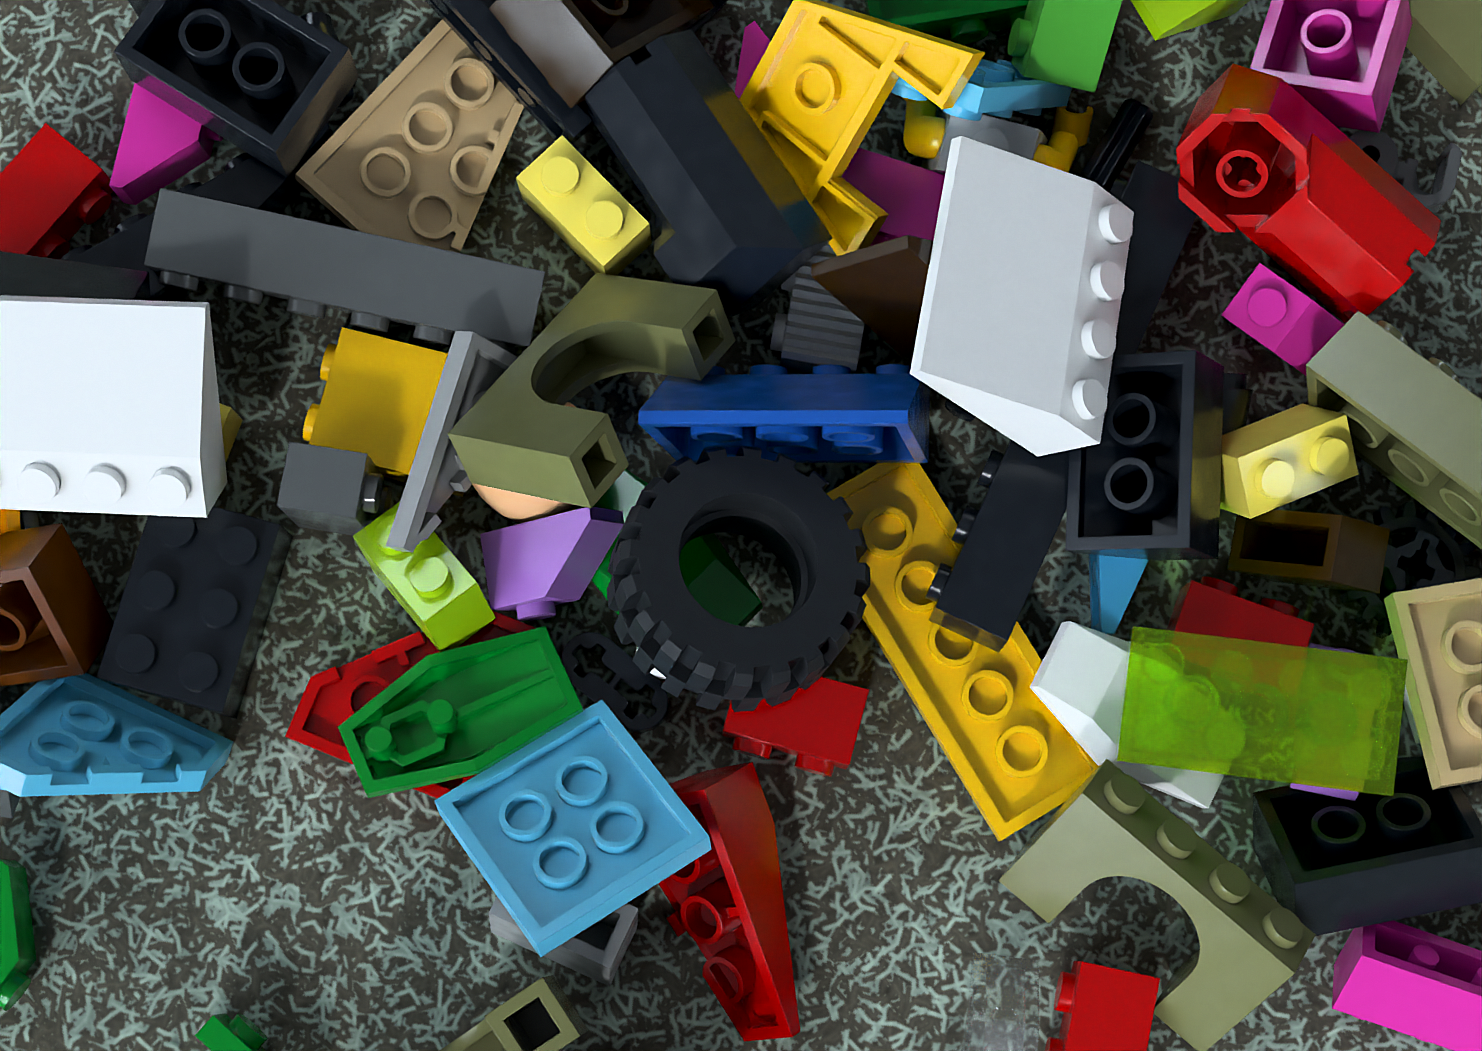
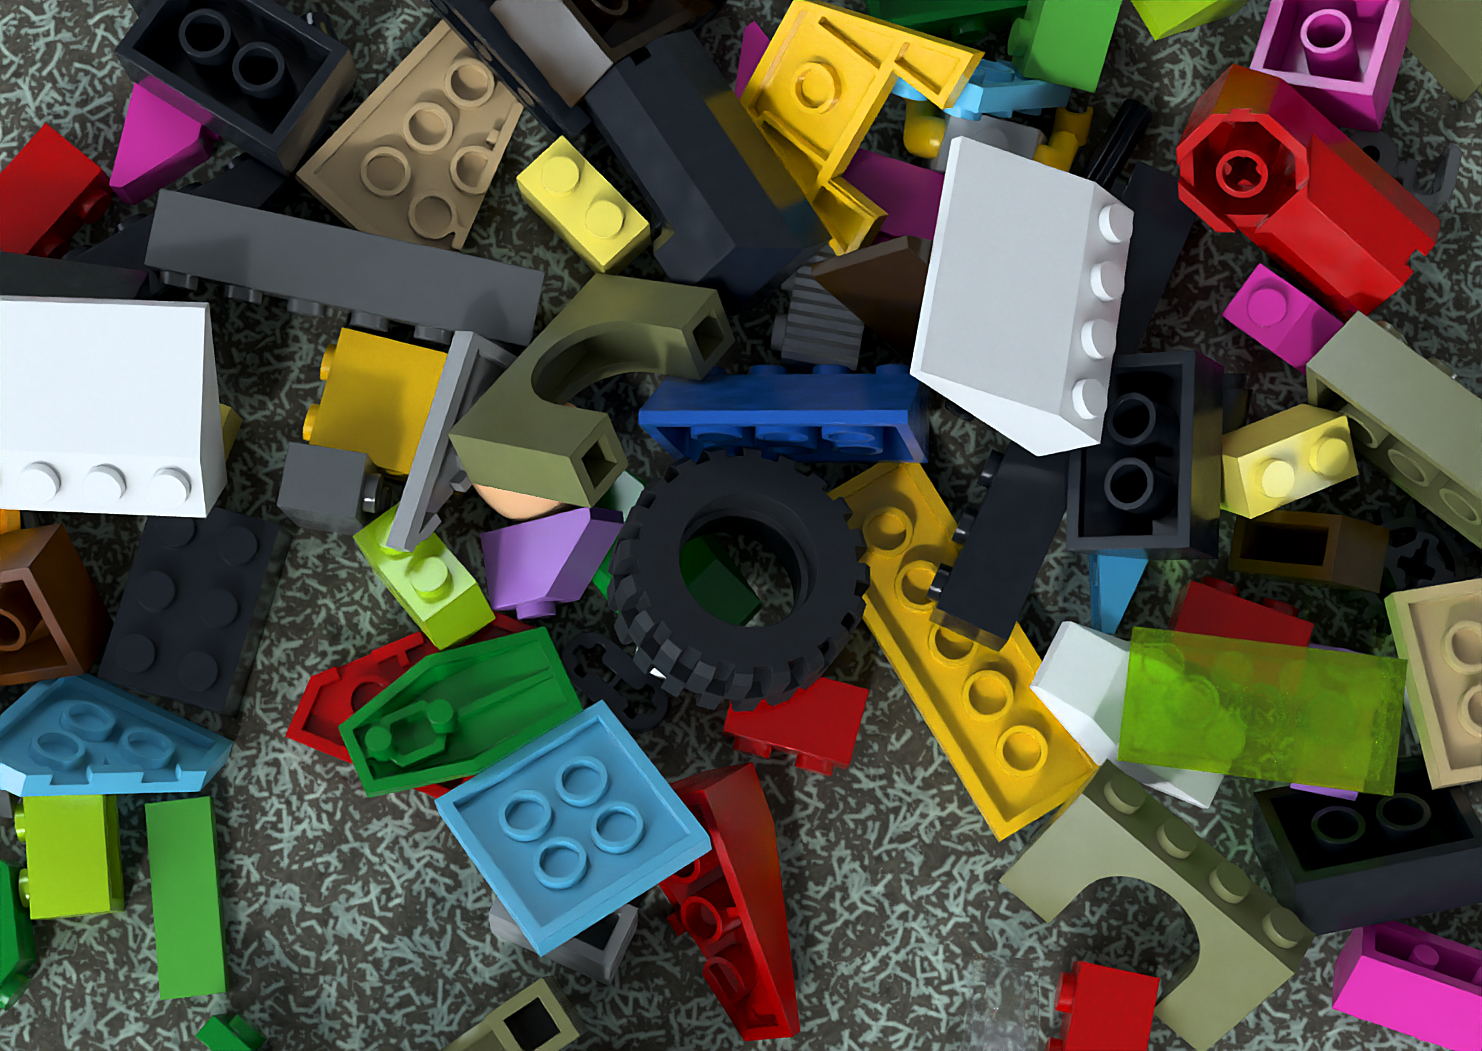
none -> lime brick [15,794,125,920]
none -> bright green tile [145,796,230,1000]

